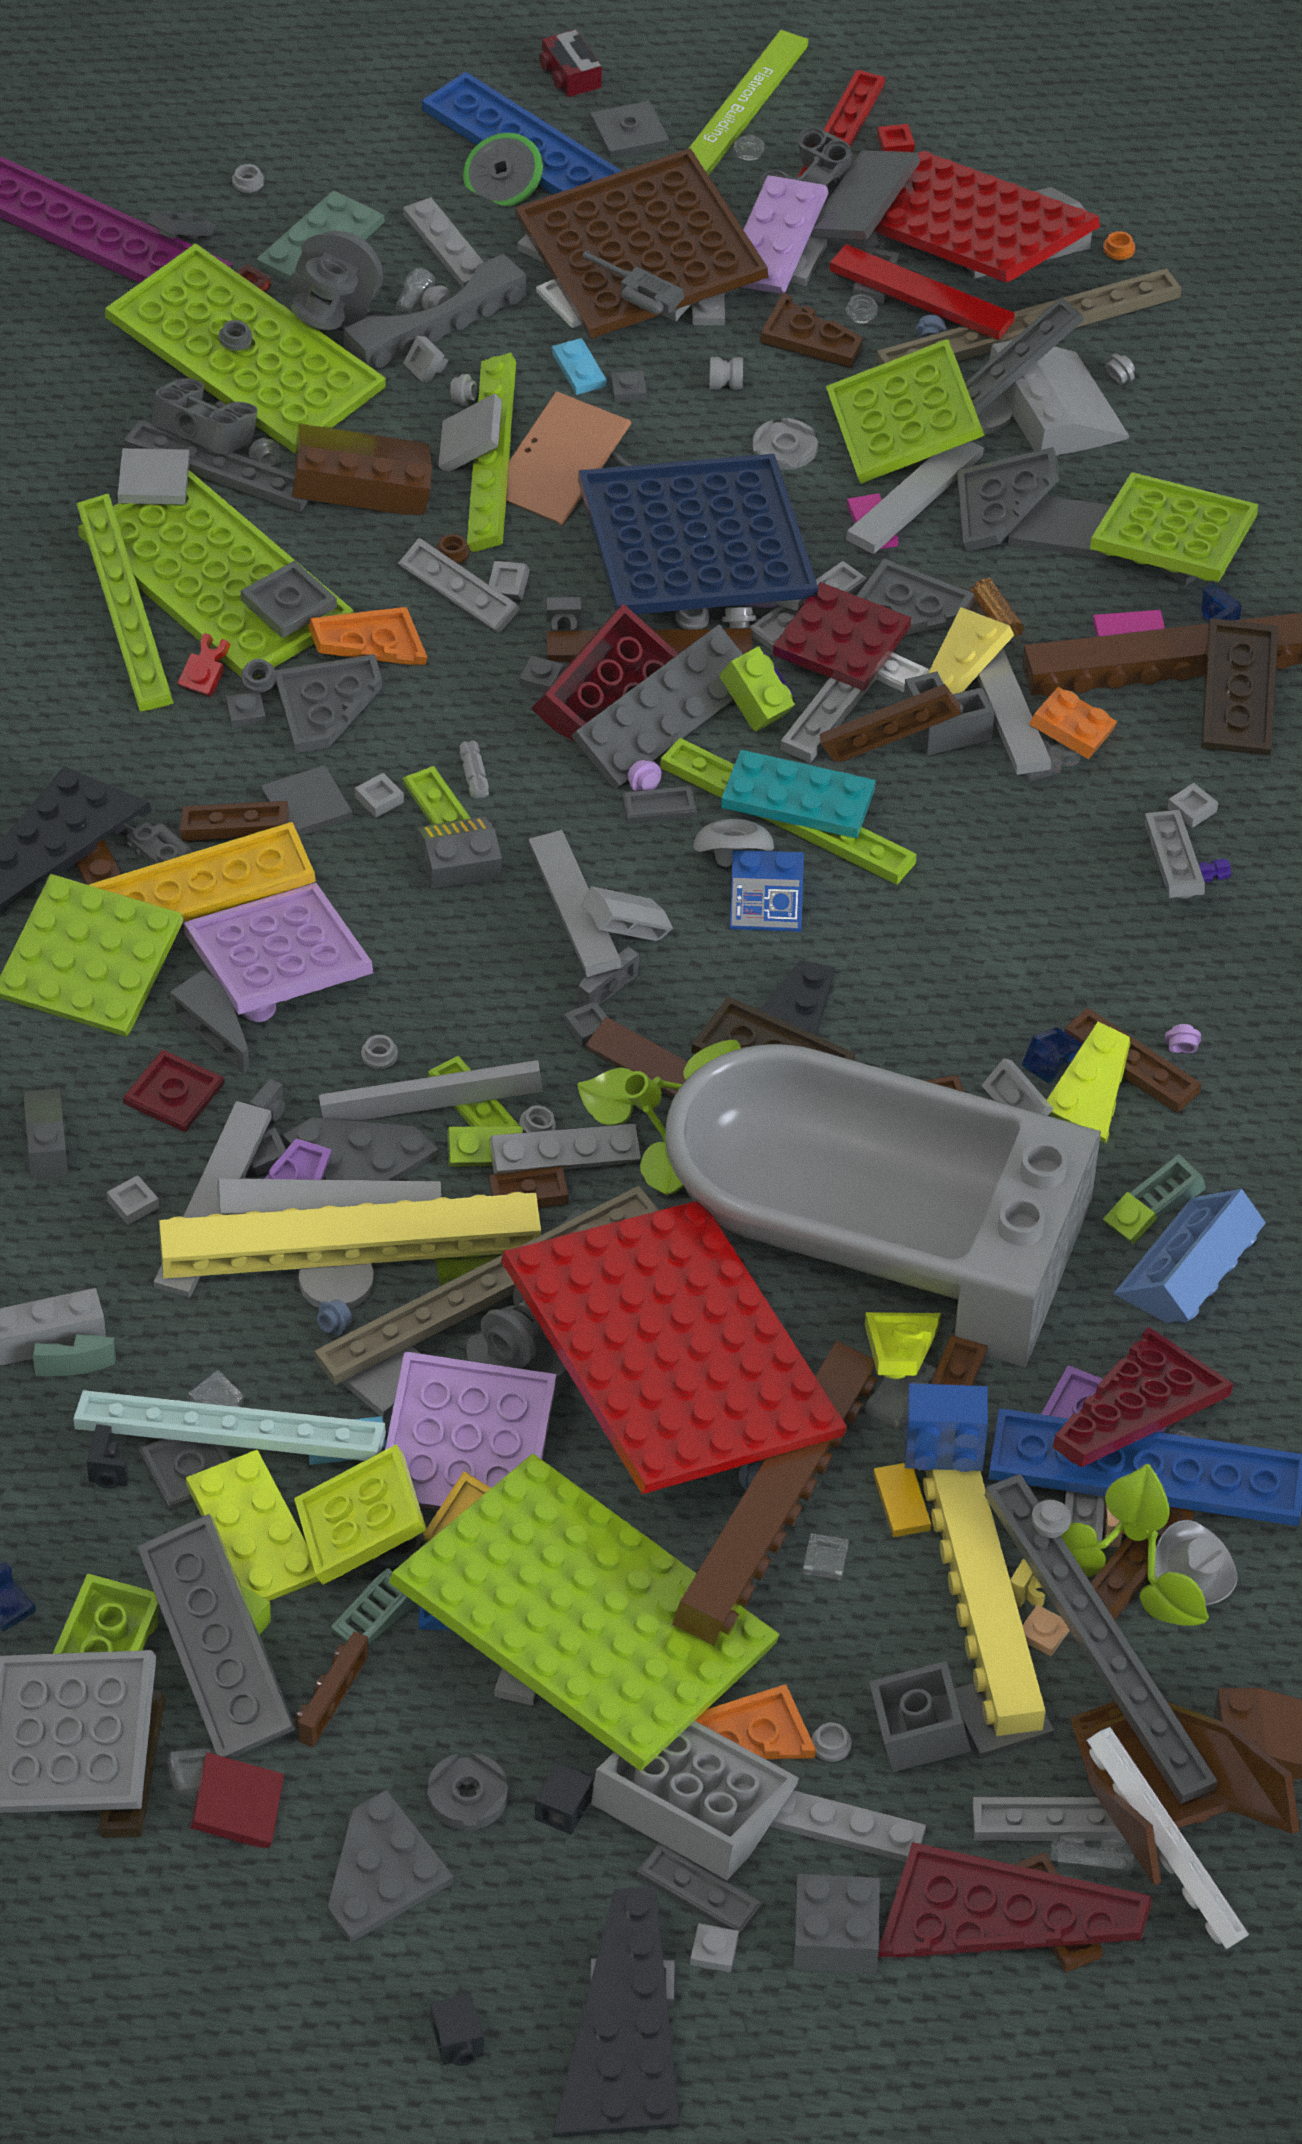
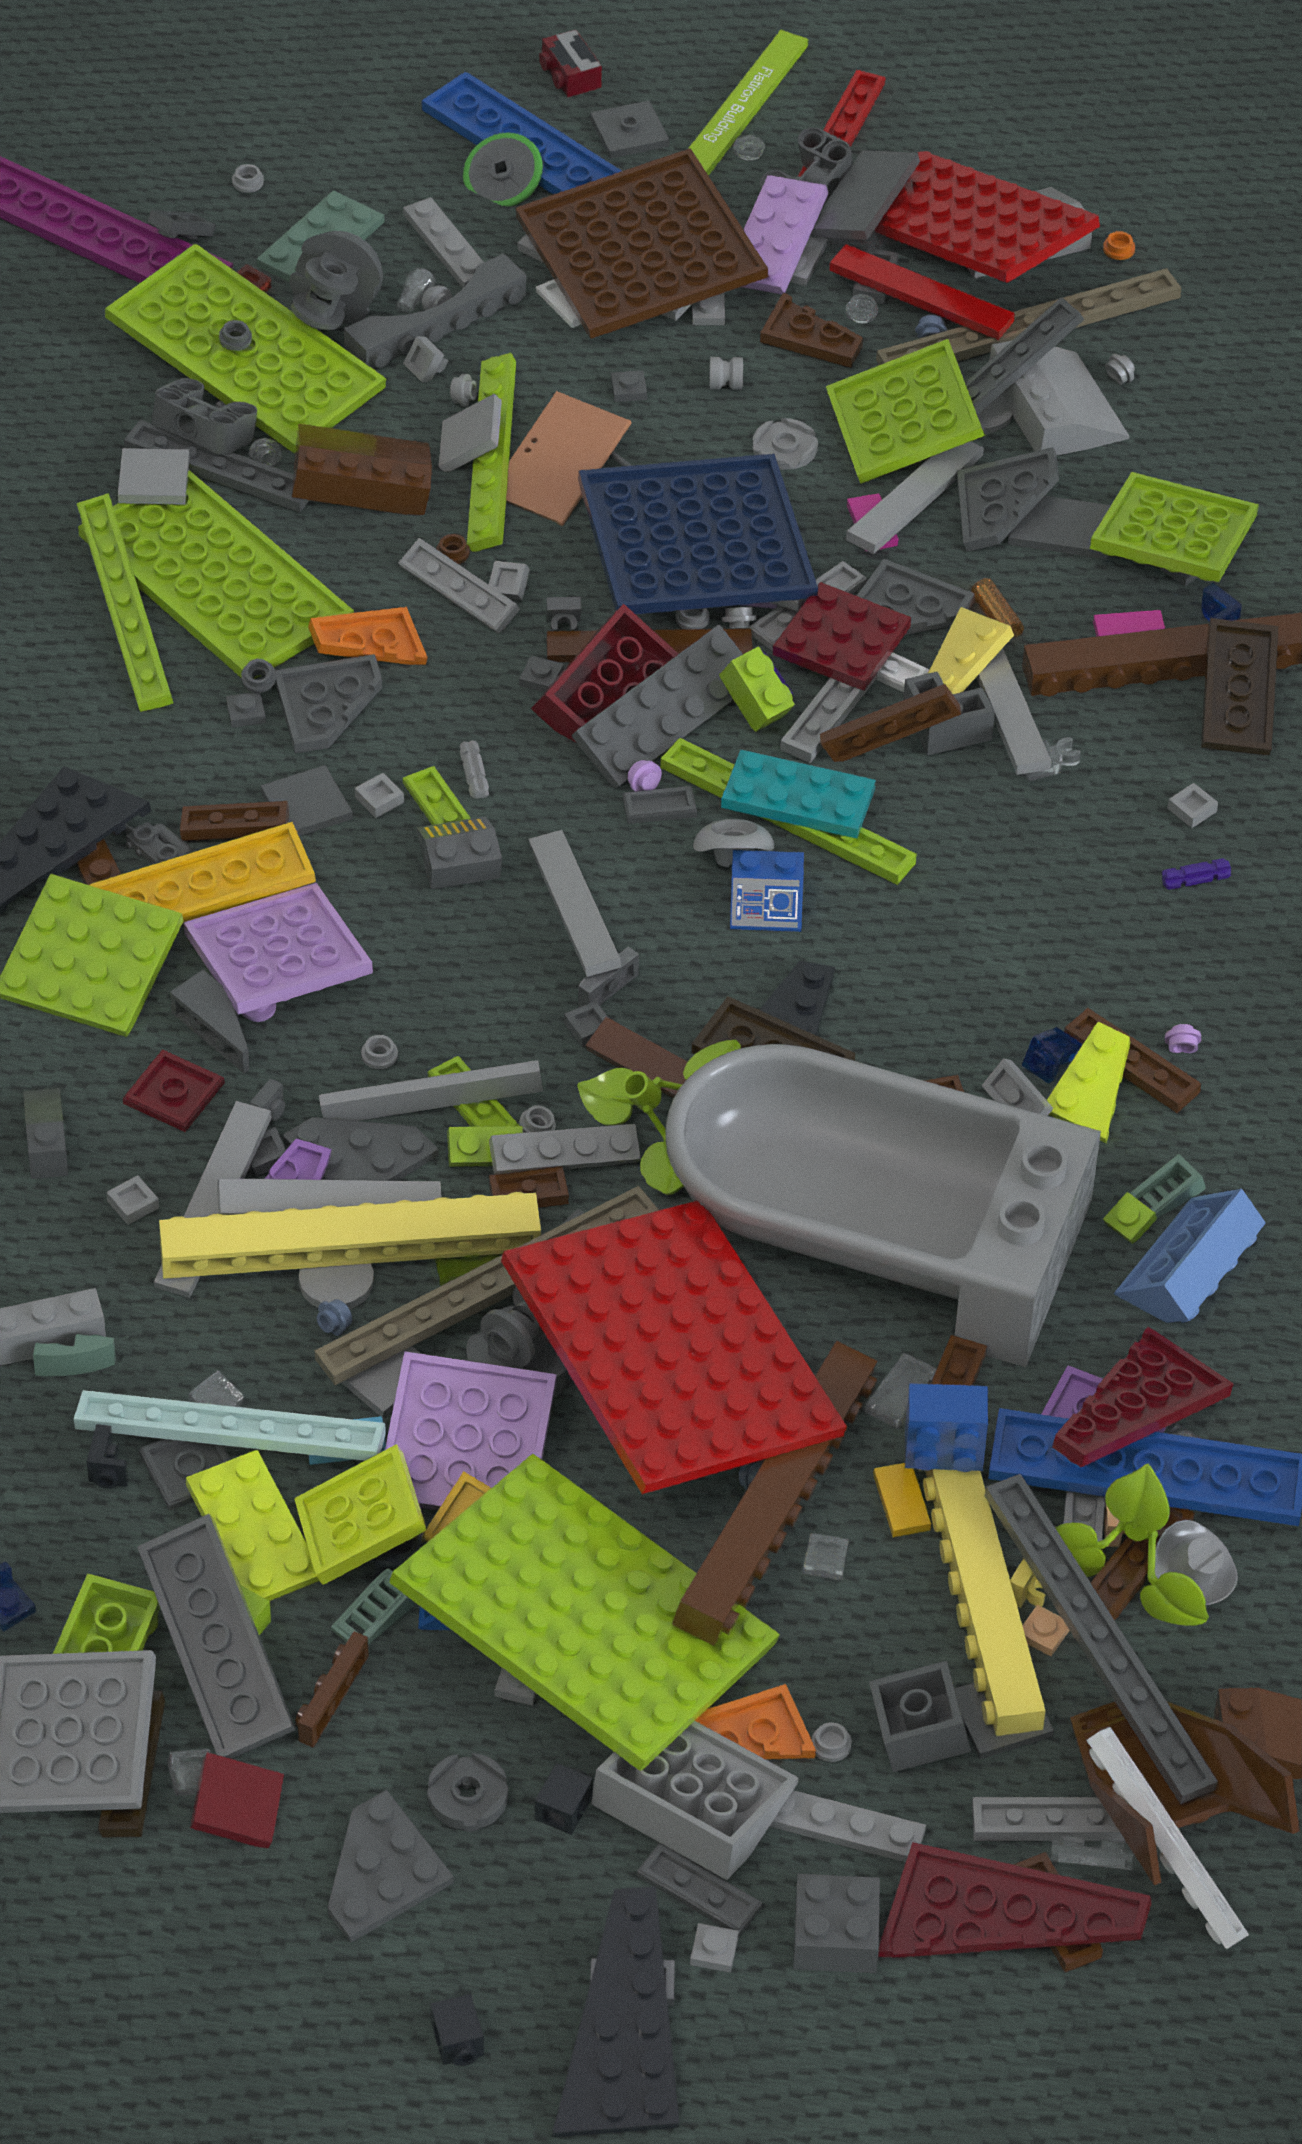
red plate [177,633,231,697] -> none
dark grey plate [240,561,337,638] -> none
medium azure plate [552,338,607,395] -> none
light grey piece [581,886,673,941] -> none
dark grey piece [582,251,684,314] -> none
neon yellow wing [865,1312,941,1379] -> none
red plate [877,124,915,152] -> none
orange plate [1029,687,1117,759] -> none
light grey plate [1031,1500,1071,1538] -> none
light grey plate [1145,810,1205,899] -> none

